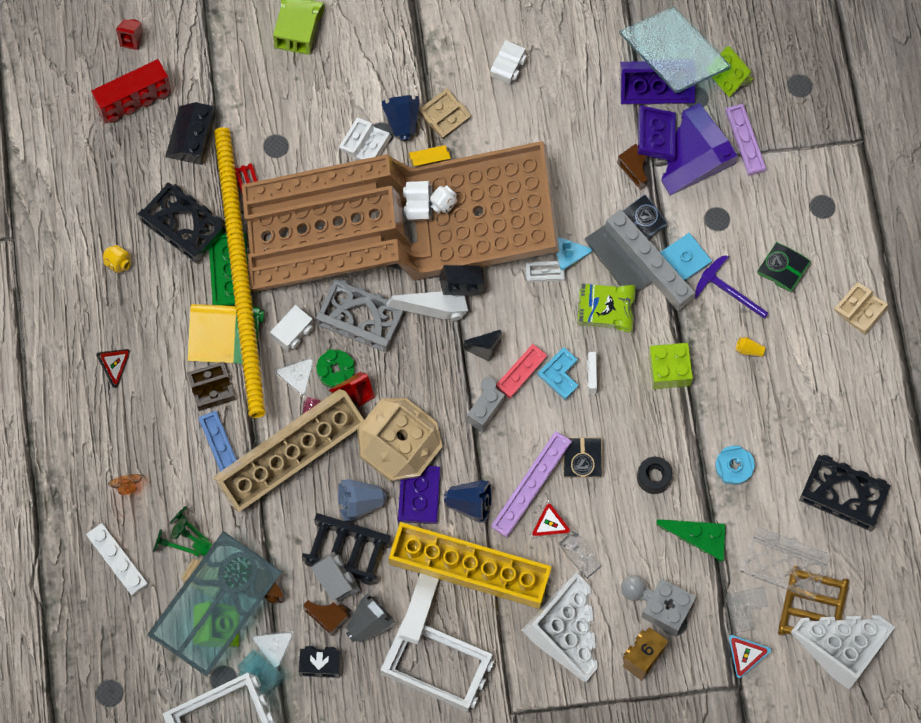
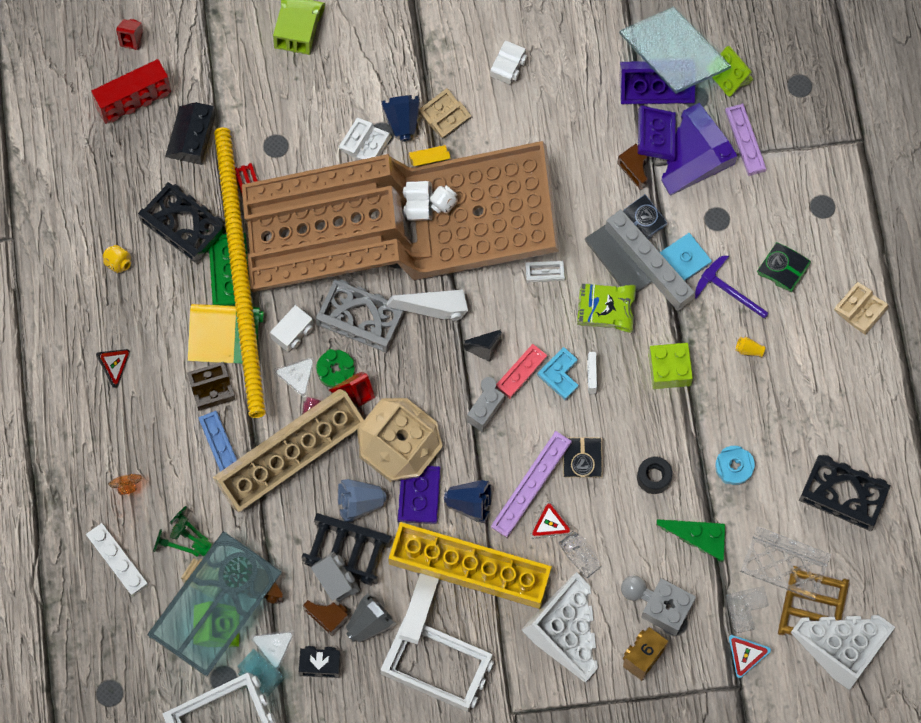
black brick [439,265,484,296] -> none
medium azure piece [556,237,592,270] -> none

